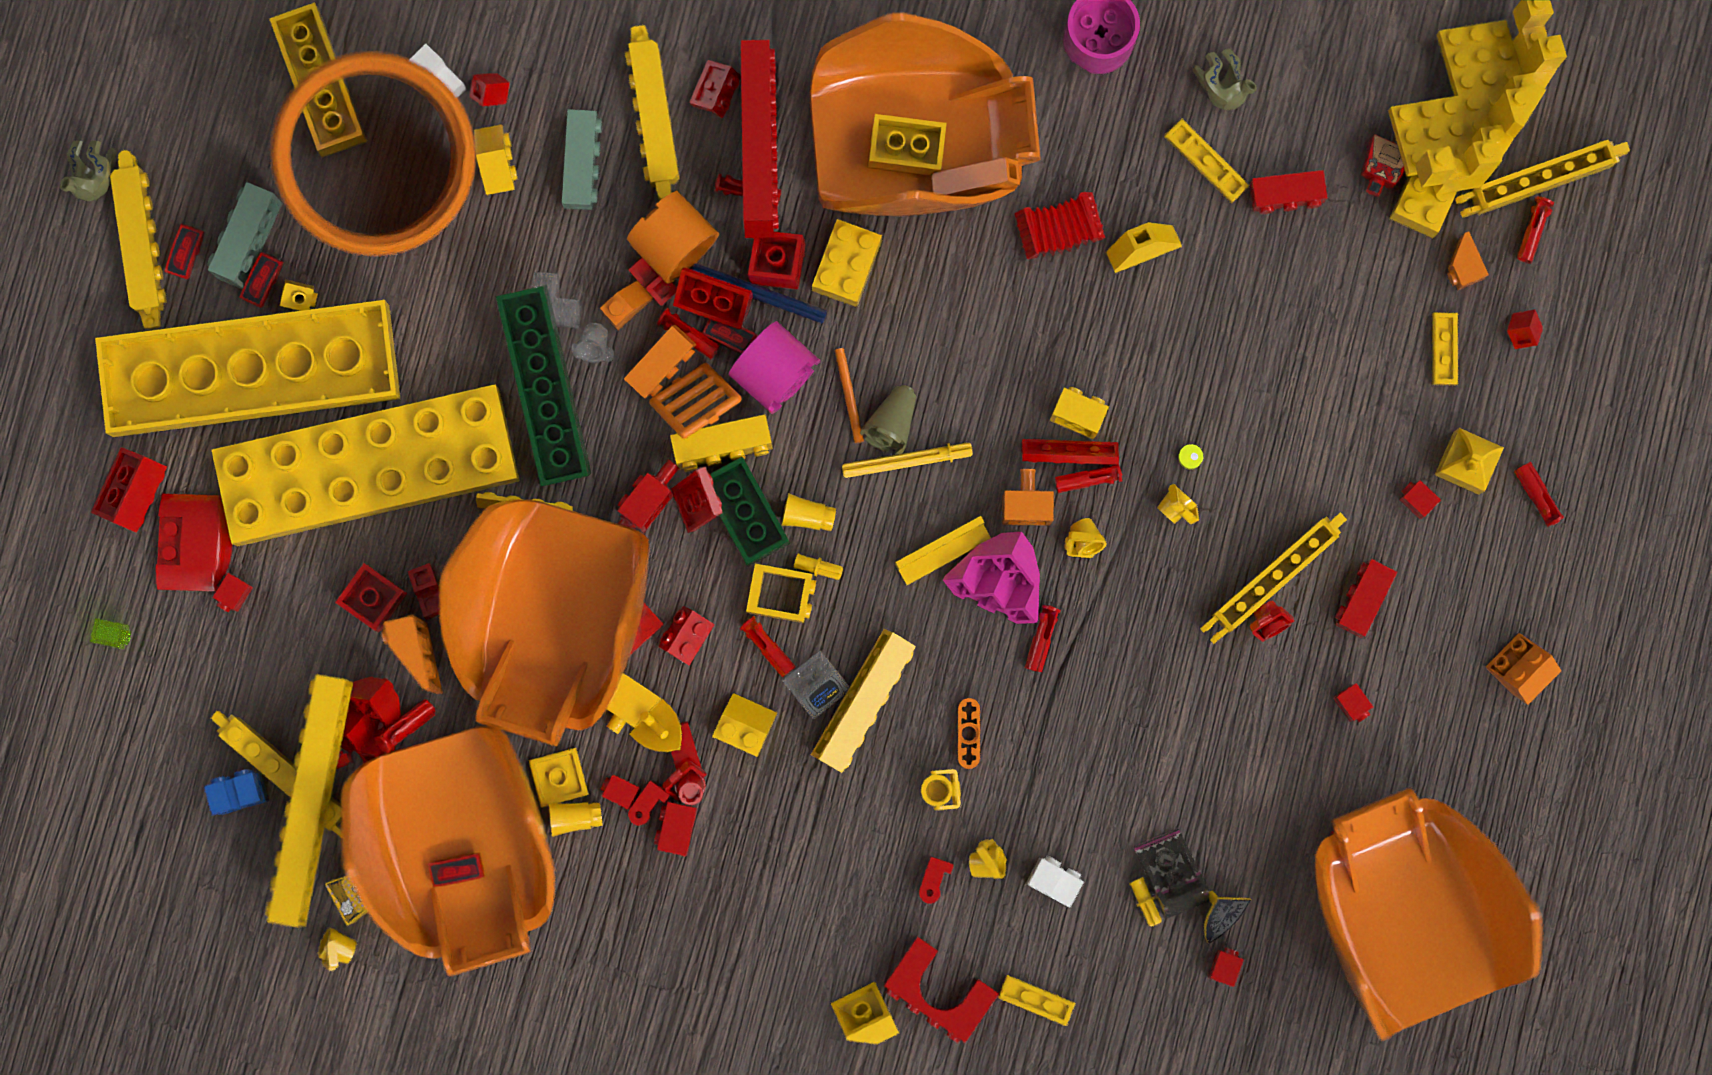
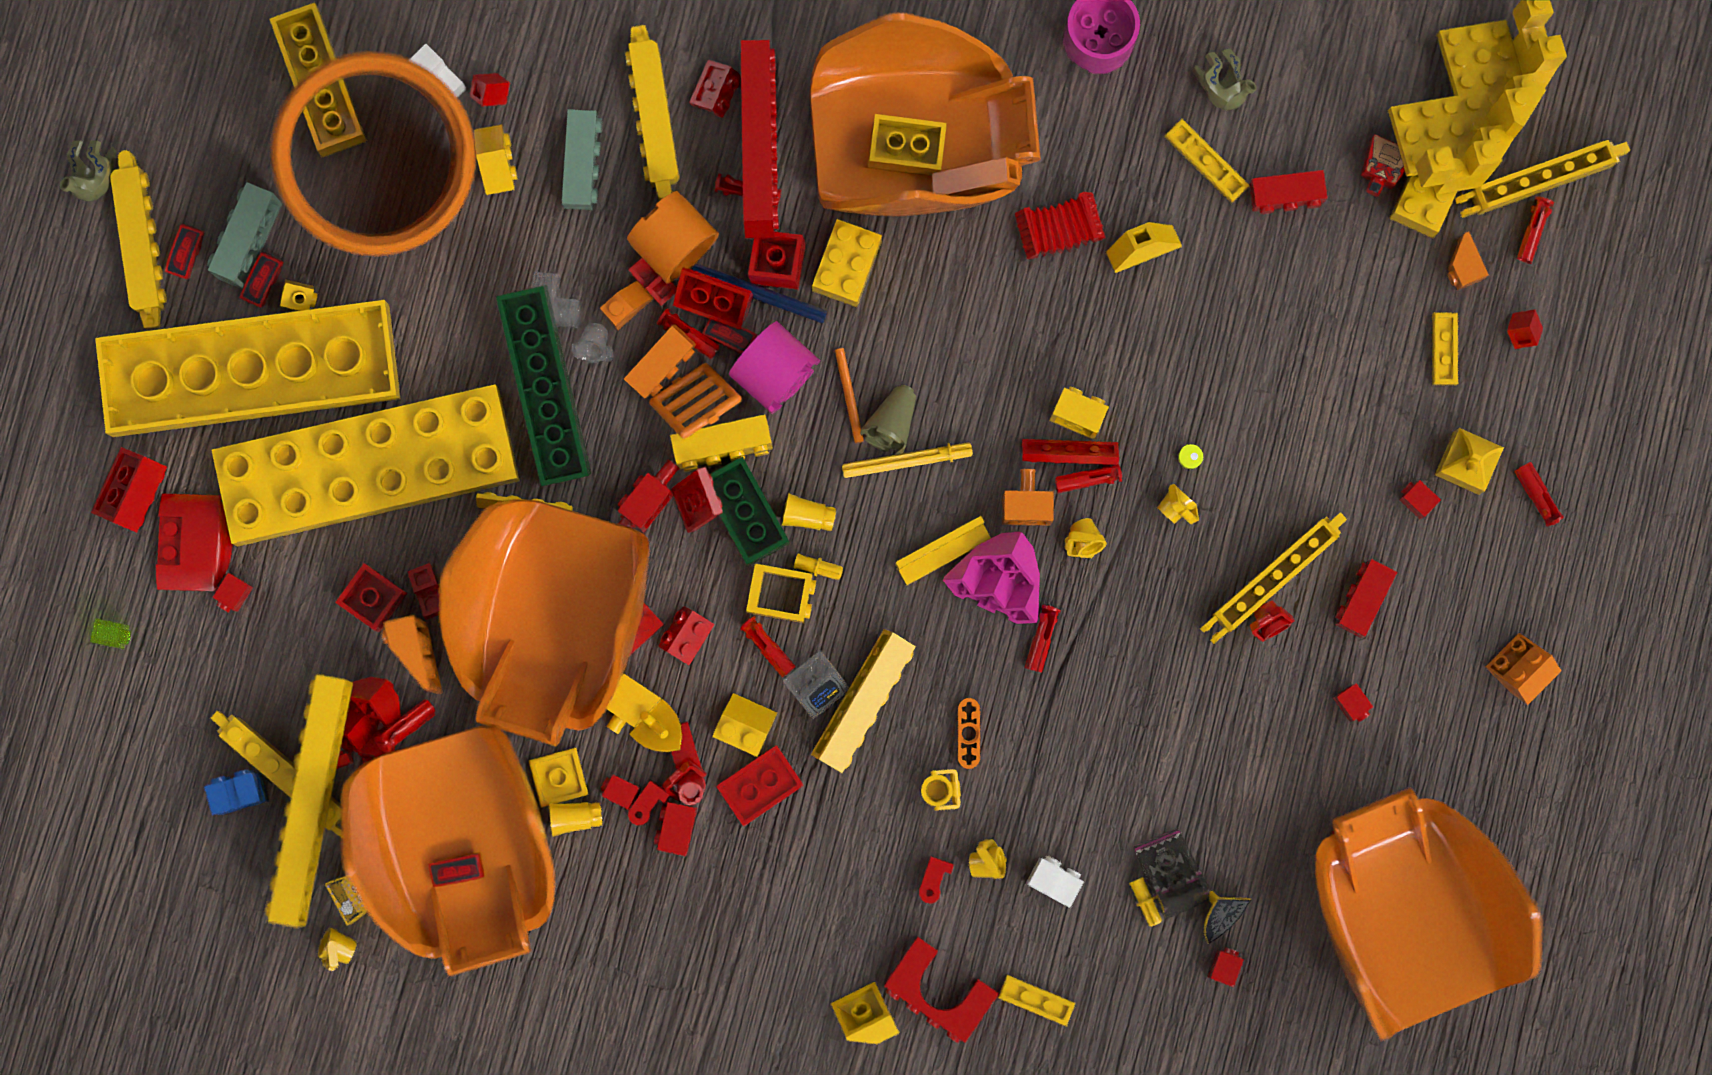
none -> red plate [716,745,804,827]

